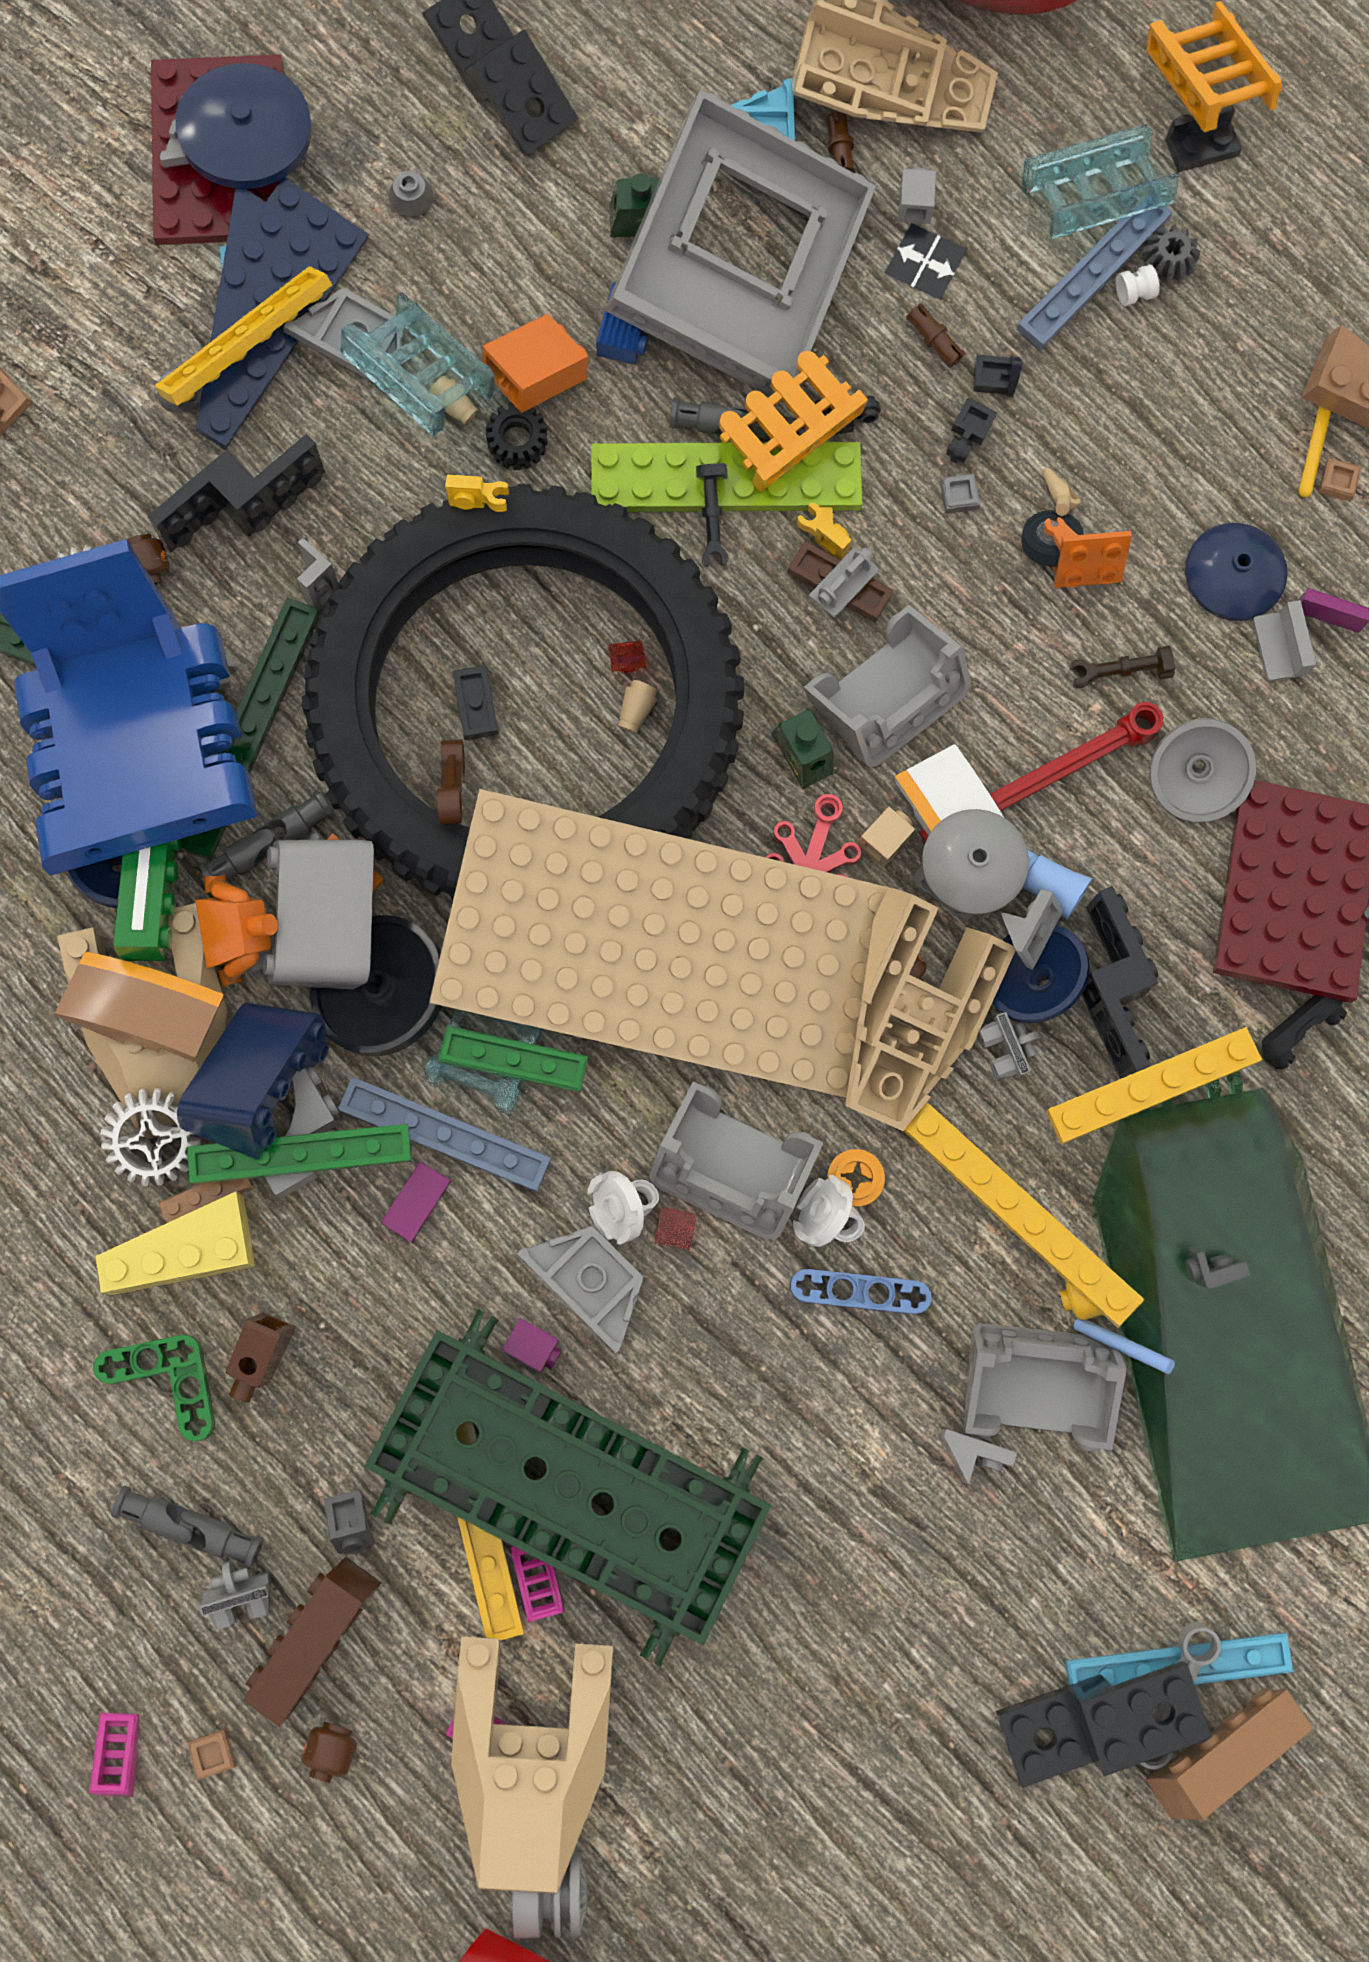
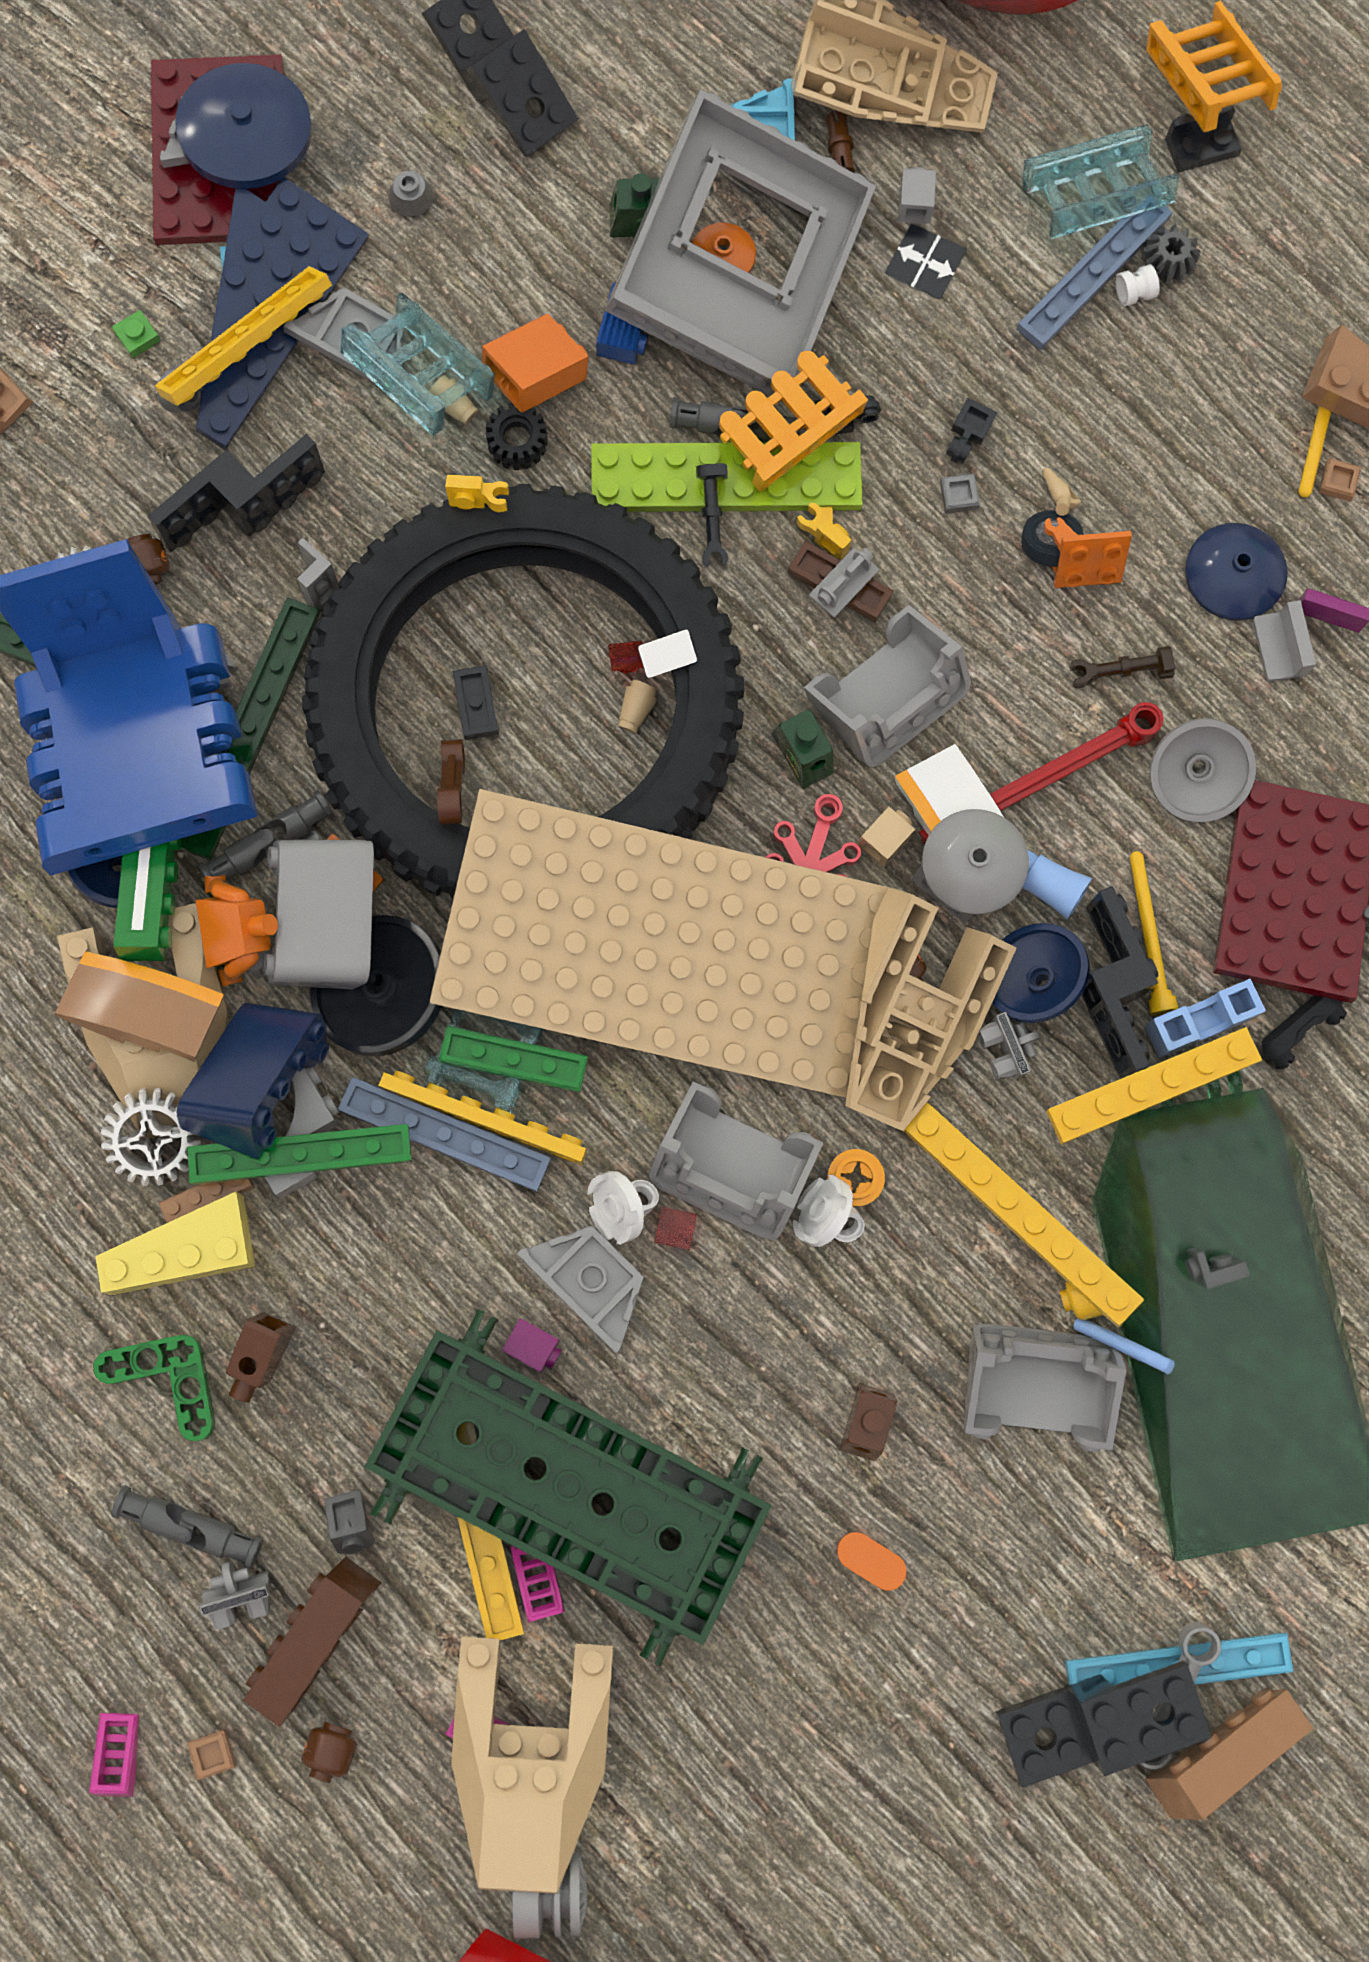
magenta tile [381,1162,451,1243] -> none
medium blue beam [790,1269,932,1315] -> none
reddish brown pin [906,303,965,368] -> none
light grey slope [939,1429,1017,1484] -> none
black tile [973,355,1022,397] -> none
light grey slope [1001,889,1064,969] -> none
none -> bright green plate [112,310,161,358]
none -> yellow plate [378,1071,587,1166]
none -> white sticker [638,630,697,678]
none -> orange dish [692,222,756,273]
none -> orange tile [836,1532,907,1591]
none -> reddish brown torso [839,1383,897,1462]
none -> yellow piece [1130,851,1178,1016]
none -> light blue arch [1144,978,1266,1058]

